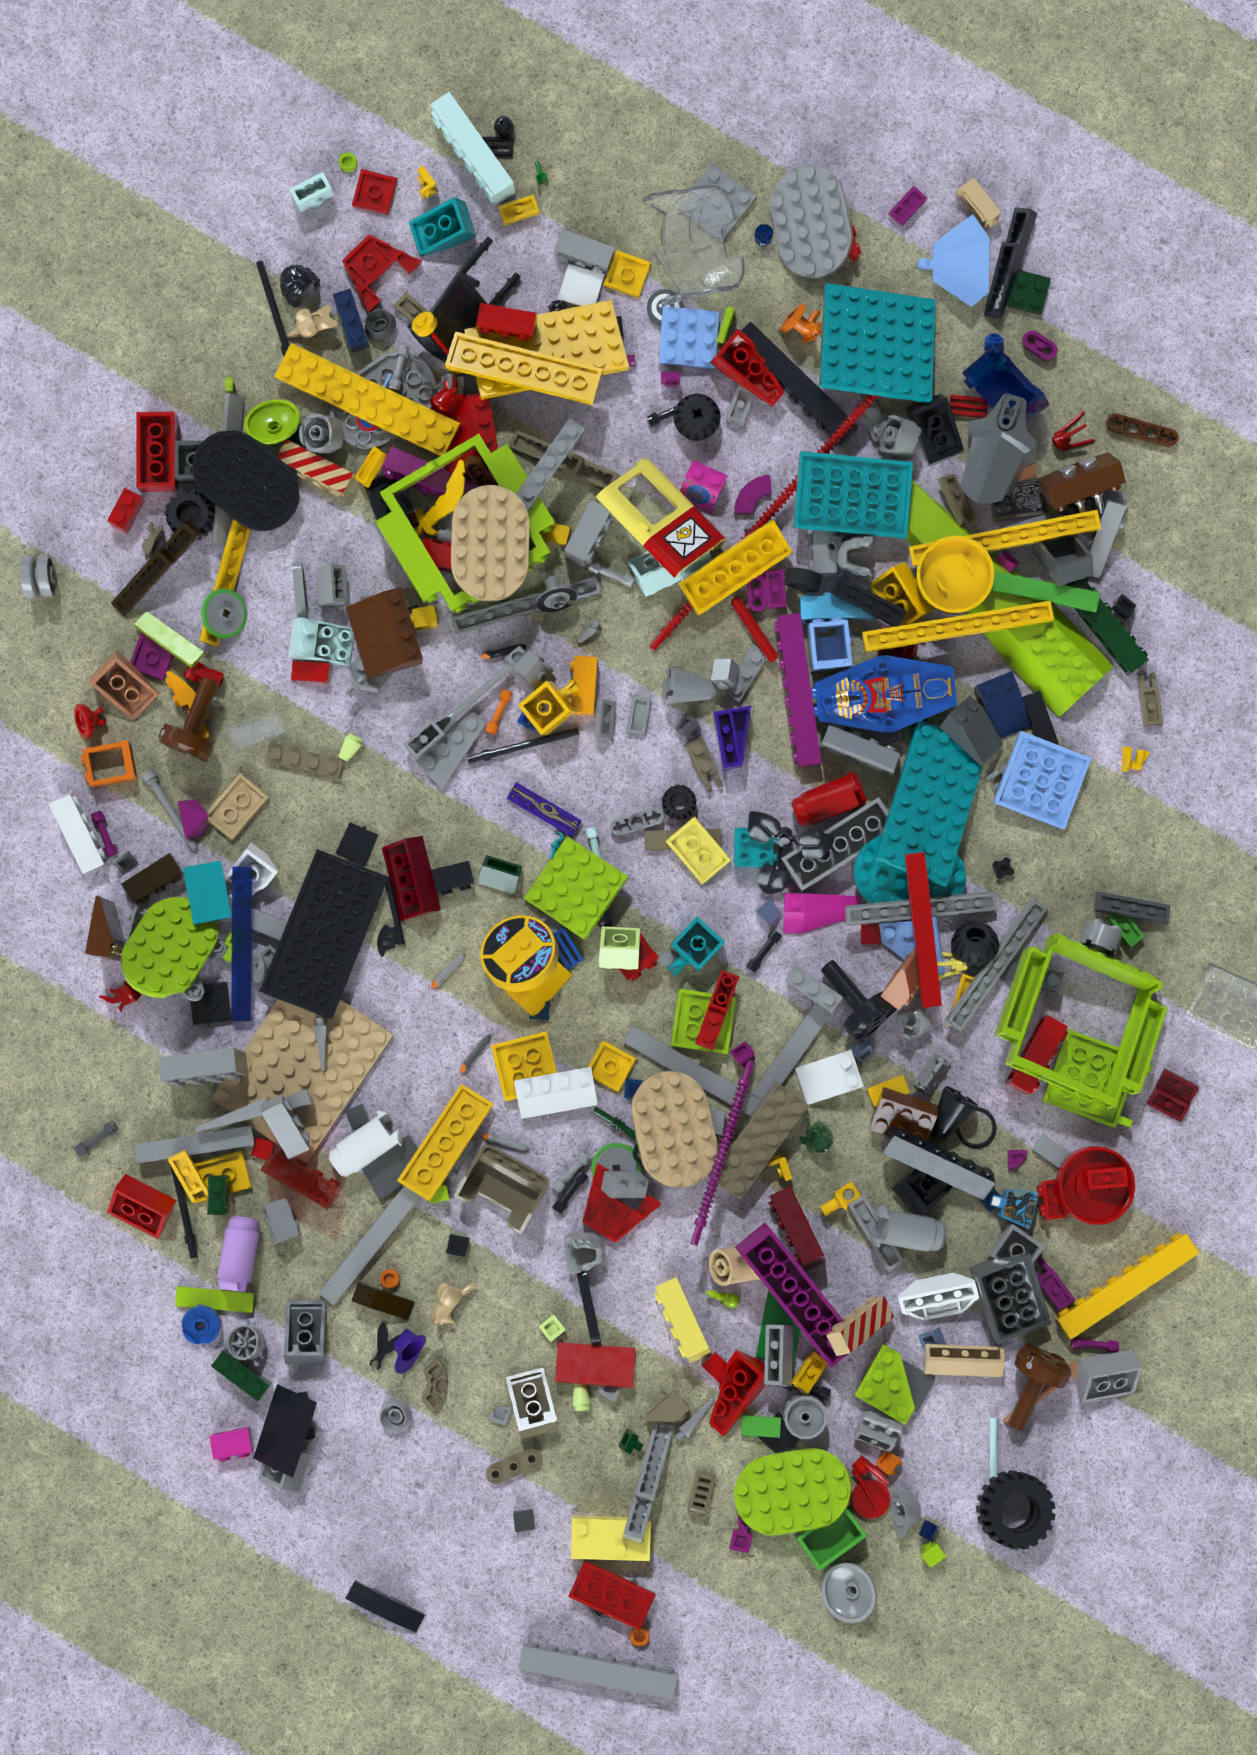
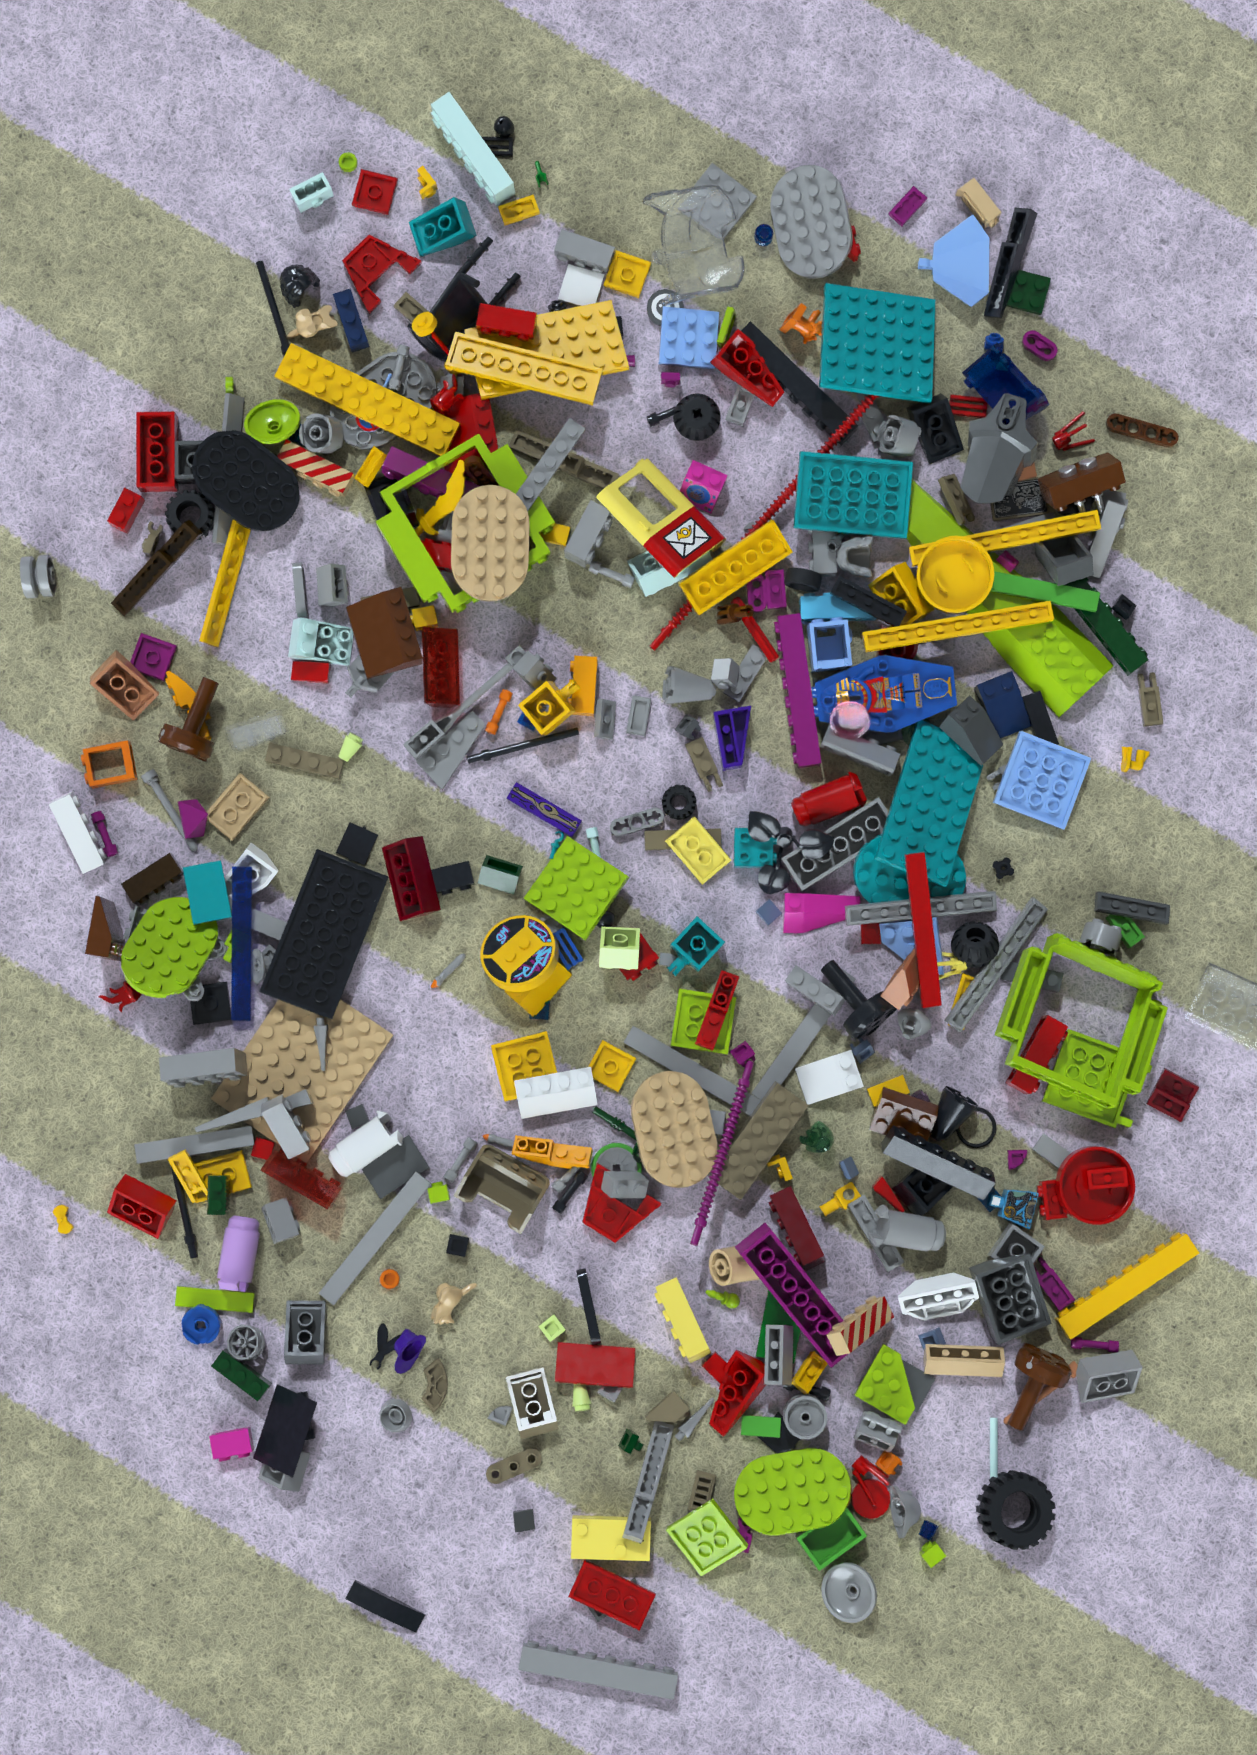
red hair [74,704,107,739] -> none
dark grey bar [74,1121,119,1157] -> none
light grey slope [112,850,138,874] -> none
tile [134,611,205,668] -> none
red piece [183,662,225,689] -> none
light grey wheel [201,588,247,639] -> none
dark brown slope [351,1281,415,1320] -> none
dark grey hat [365,309,396,340] -> none
black piece [377,876,405,957] -> none
yellow plate [397,1084,494,1202] -> none
light grey tile [451,575,602,636] -> none
dark grey piece [460,1034,491,1072] -> none
black piece [481,644,527,659] -> none
piece [536,570,577,612] -> none
light grey hair [564,1232,605,1275] -> none
light grey bar [577,617,601,643] -> none
clear blue tile [624,1079,644,1099] -> none
orange tile [630,1626,649,1647] -> none
magenta tile [734,475,771,515] -> none
black bar [746,929,782,973] -> none
light grey hinge [913,1053,951,1095] -> none
none -> yellow piece [53,1205,74,1234]
none -> clear red slope [422,627,460,708]
none -> light orange slope [512,1135,593,1169]
none -> lime plate [666,1499,748,1576]
none -> reddish brown arm [717,603,754,625]
none -> clear pink piece [830,702,870,739]
none -> sand blue slope [839,1157,859,1180]
none -> red slope [872,1176,905,1212]

